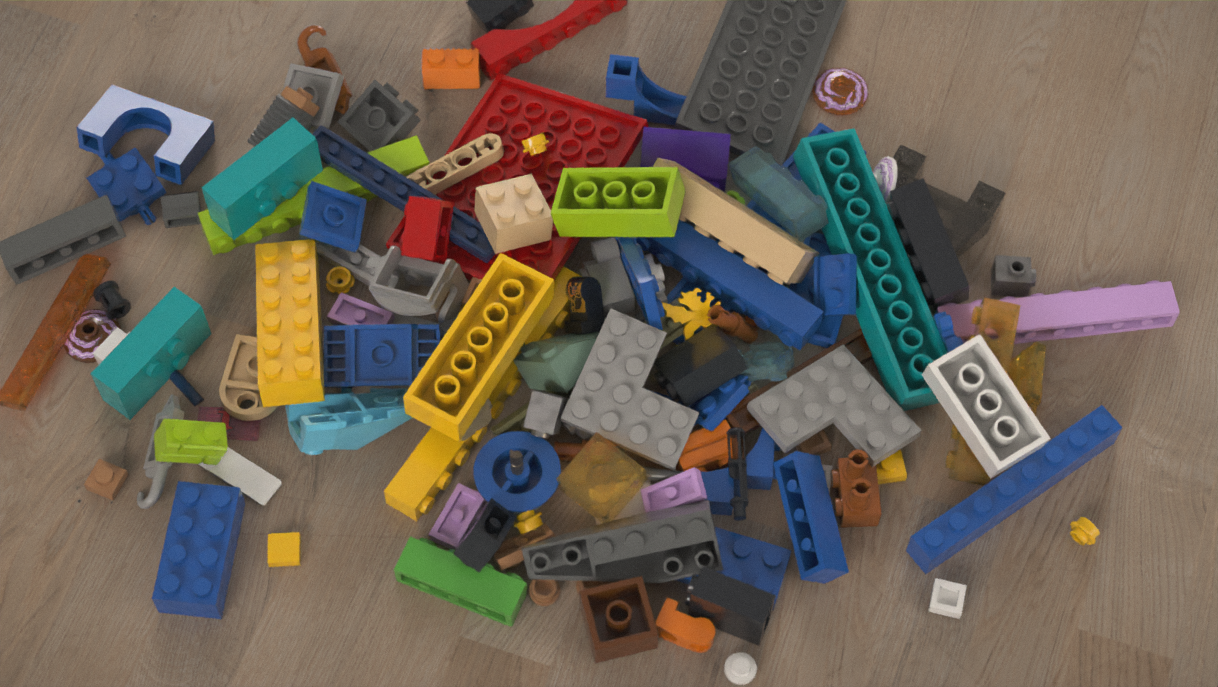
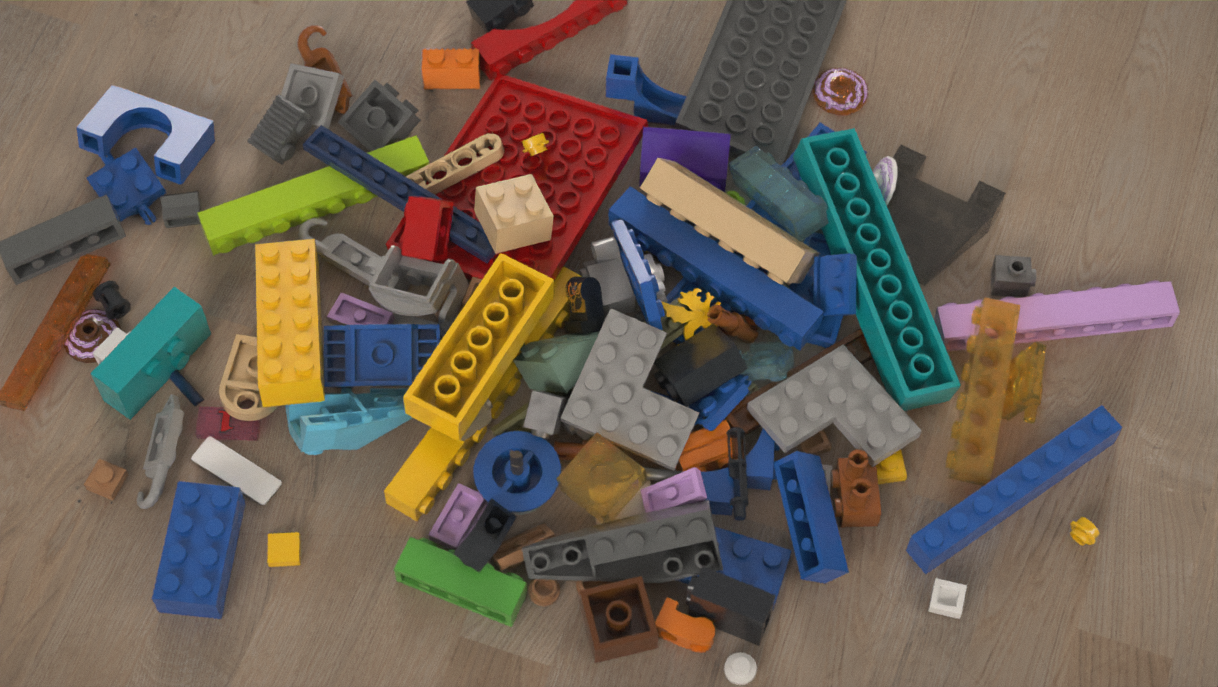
lime brick [154,419,228,465] -> none
teal brick [201,117,323,240] -> none
medium nougat plate [281,86,320,117] -> none
blue plate [299,181,367,253] -> none
yellow plate [326,266,355,294] -> none
yellow plate [514,509,543,534] -> none
lime brick [550,167,685,237] -> none
black brick [887,178,969,313] -> none
white brick [922,334,1051,479] -> none
blue plate [934,311,964,353] -> none

